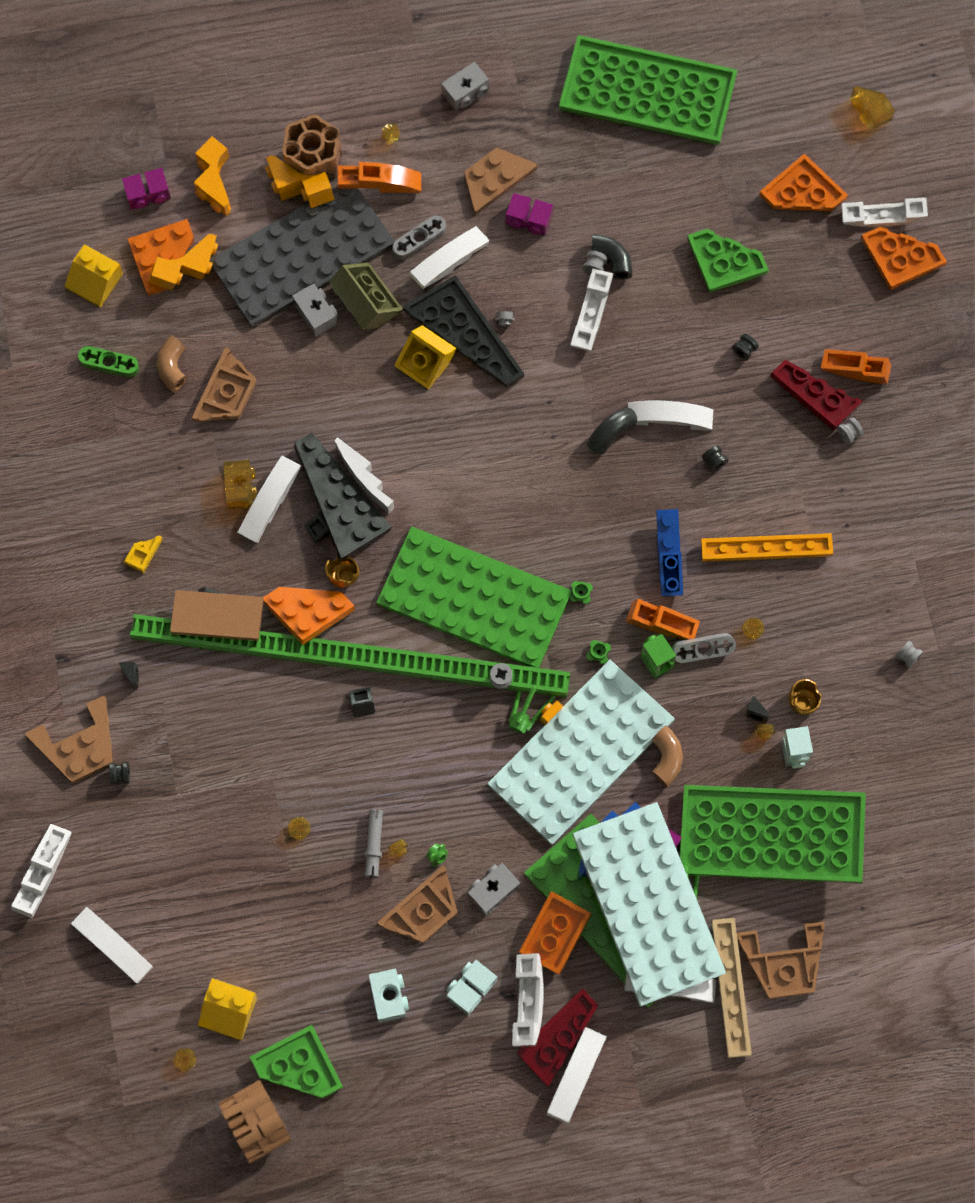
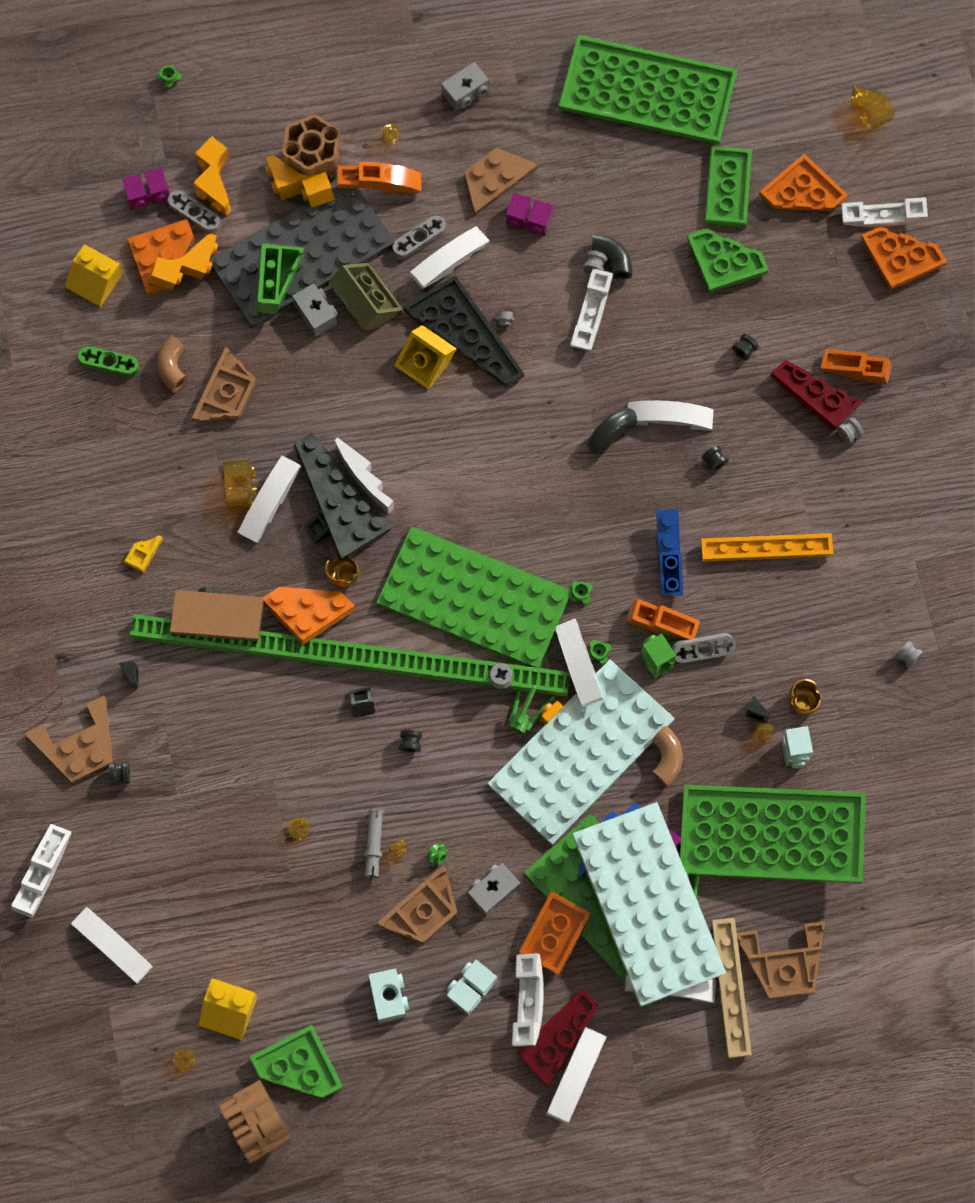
clear yellow plate [742,617,764,639] -> none
none -> bright green plate [157,65,181,88]
none -> light grey beam [168,190,221,234]
none -> bright green wedge [256,243,304,314]
none -> pearl dark grey wheel [399,730,422,753]
none -> white slope [556,619,603,707]
none -> bright green tile [704,146,752,228]

